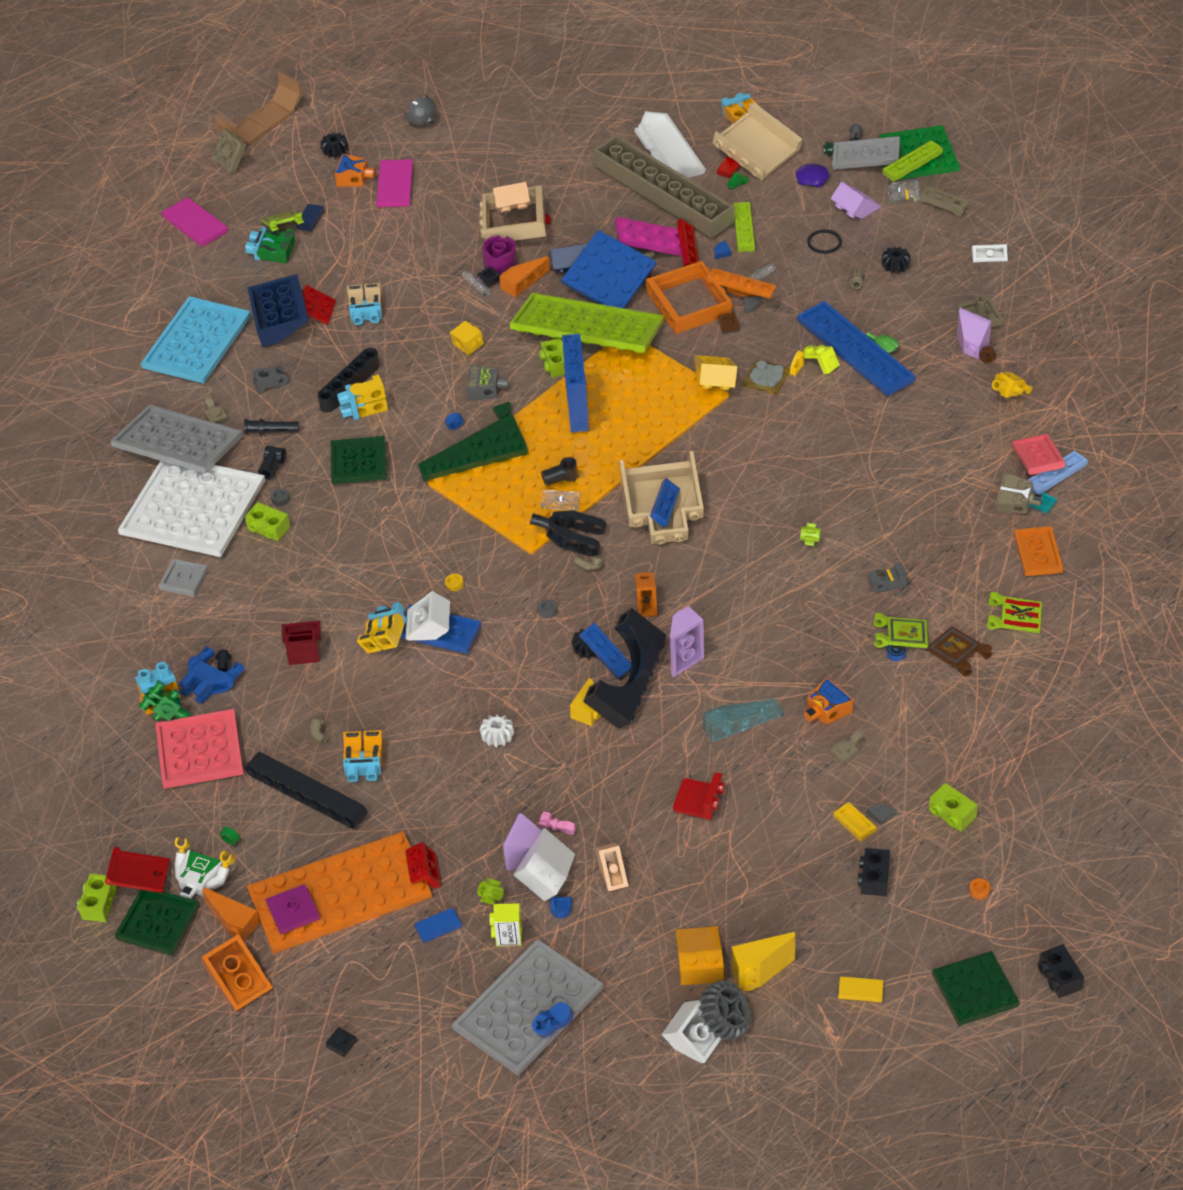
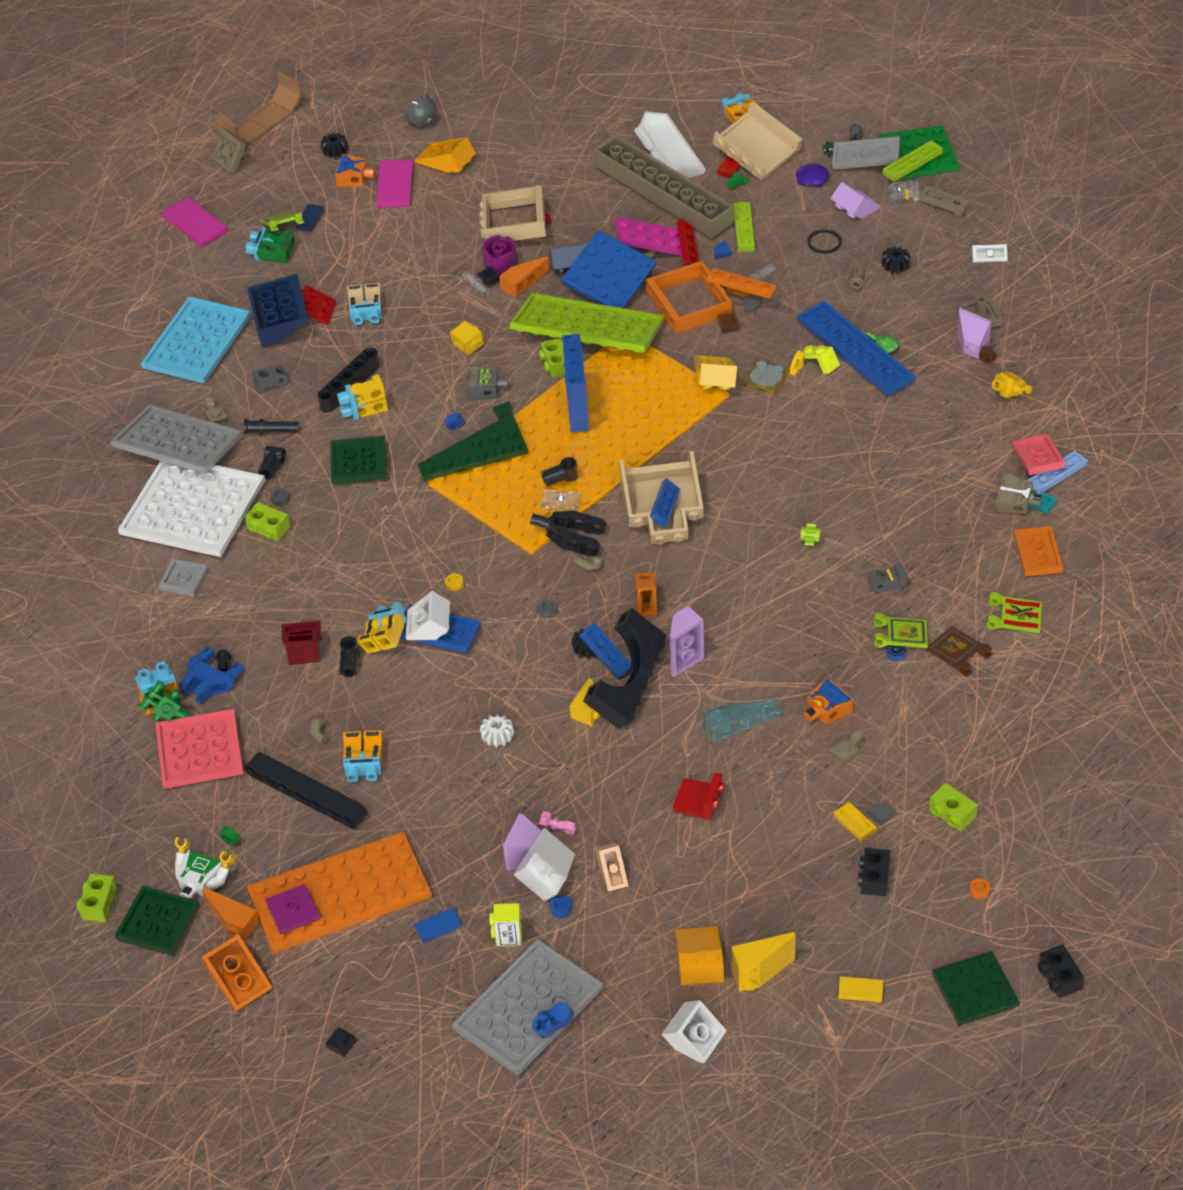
red container [105,847,170,893] -> none
red bracket [405,841,442,889] -> none
lime gear [477,878,504,905] -> none
light nougat slope [493,182,530,213] -> none
dark grey gear [698,980,753,1040] -> none
none -> black piece [339,636,360,678]
none -> light orange slope [415,137,476,173]

